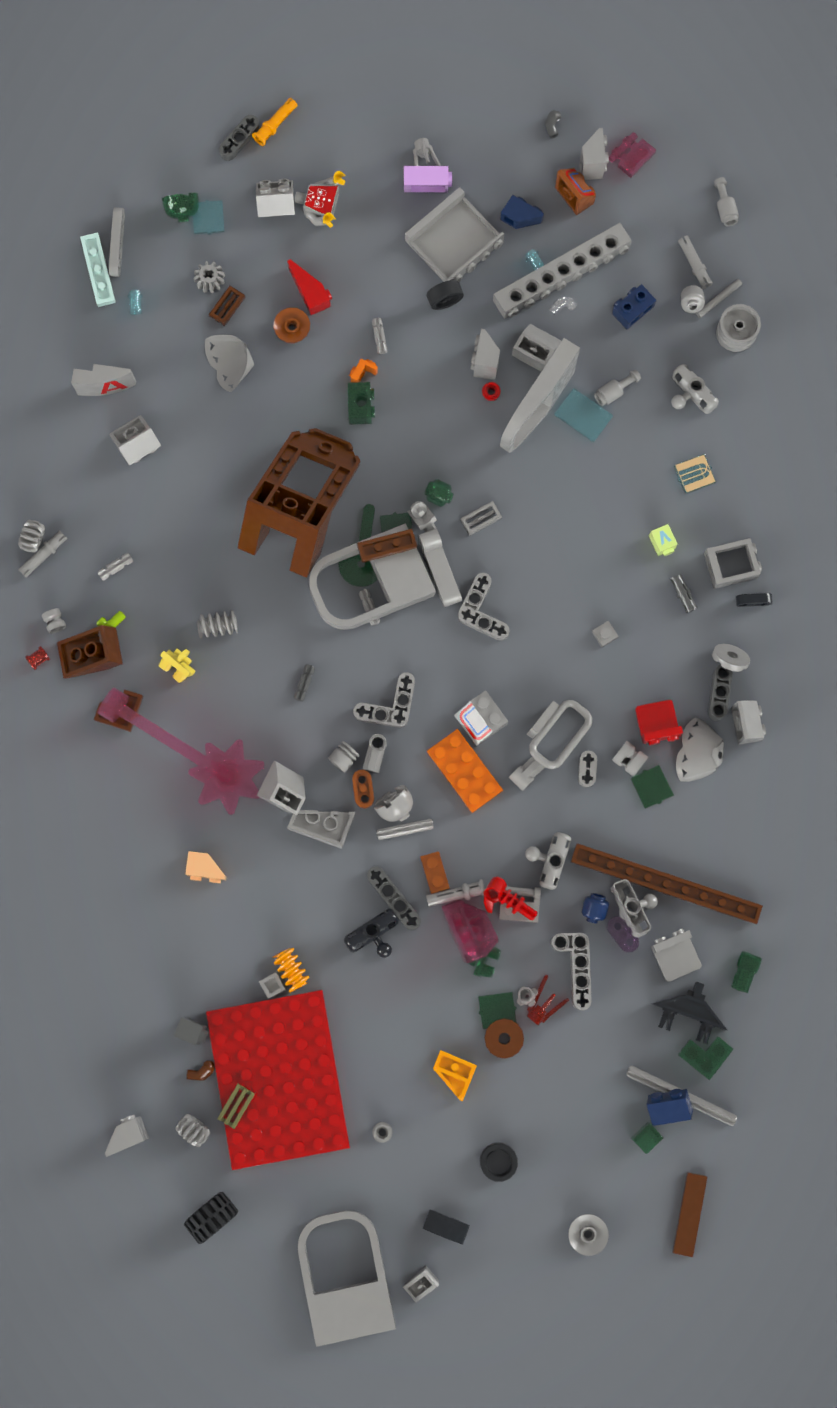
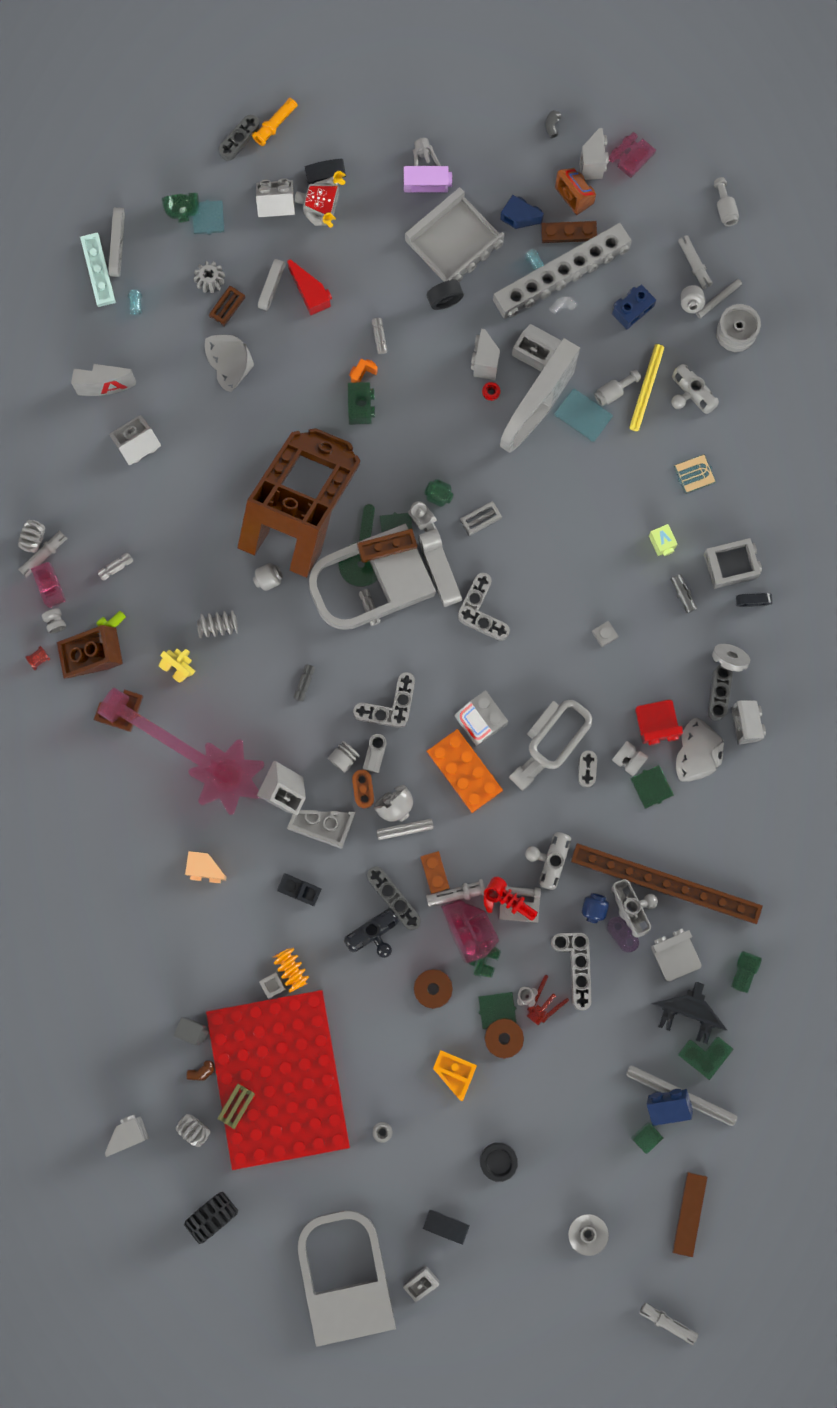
dark orange dish [273,307,310,343] -> none
none -> clear pink brick [31,562,66,608]
none -> light grey head [253,563,283,591]
none -> light grey beam [258,259,285,311]
none -> black slope [277,873,322,906]
none -> black slope [305,159,346,184]
none -> reddish brown tile [414,969,453,1009]
none -> reddish brown plate [541,221,597,243]
none -> light yellow axle [629,344,664,431]
none -> light grey pin [639,1302,698,1345]

